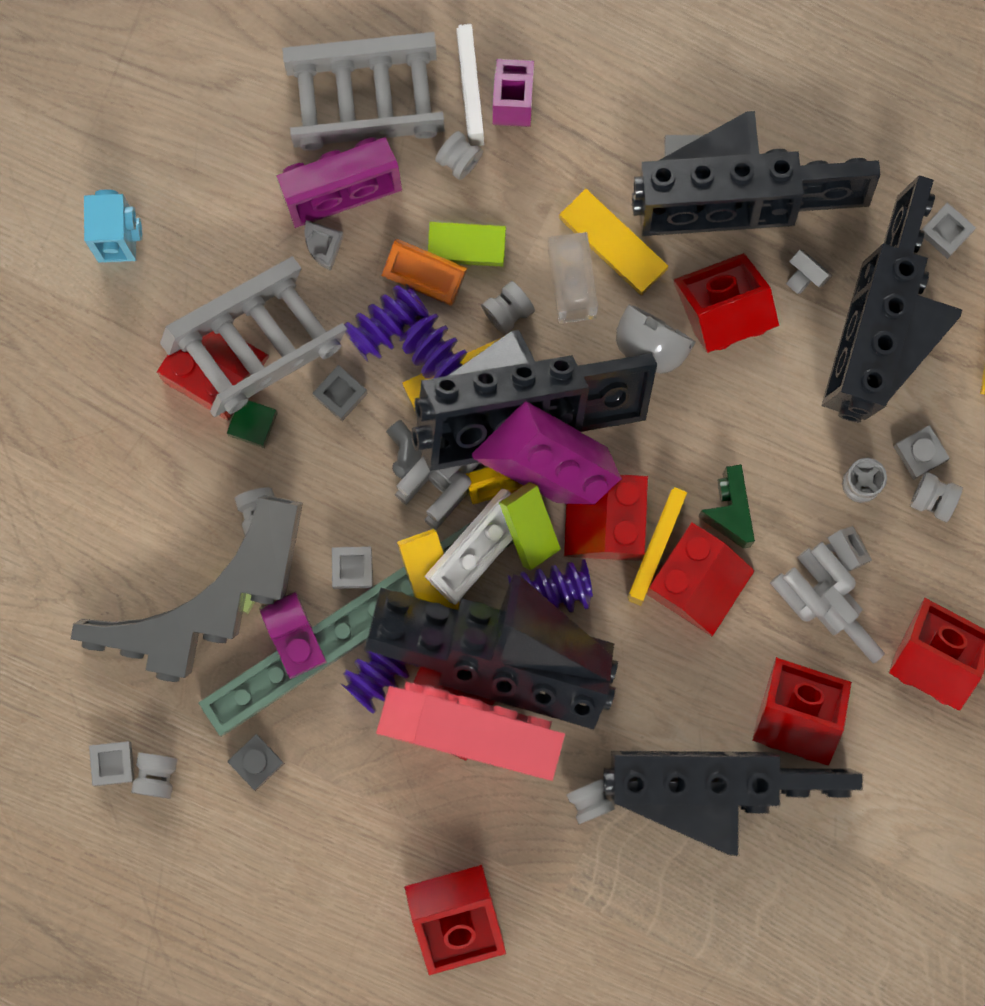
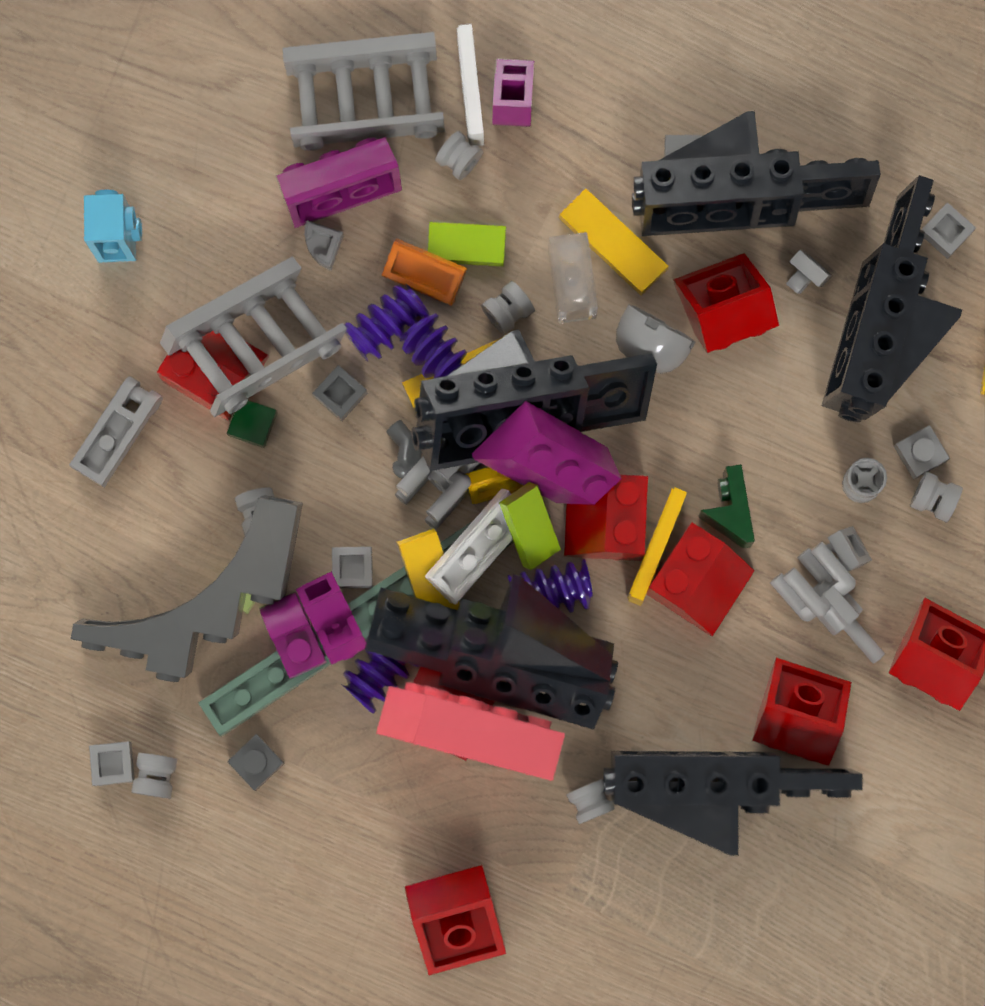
none -> light grey plate [69,376,163,488]
none -> magenta brick [296,571,366,665]

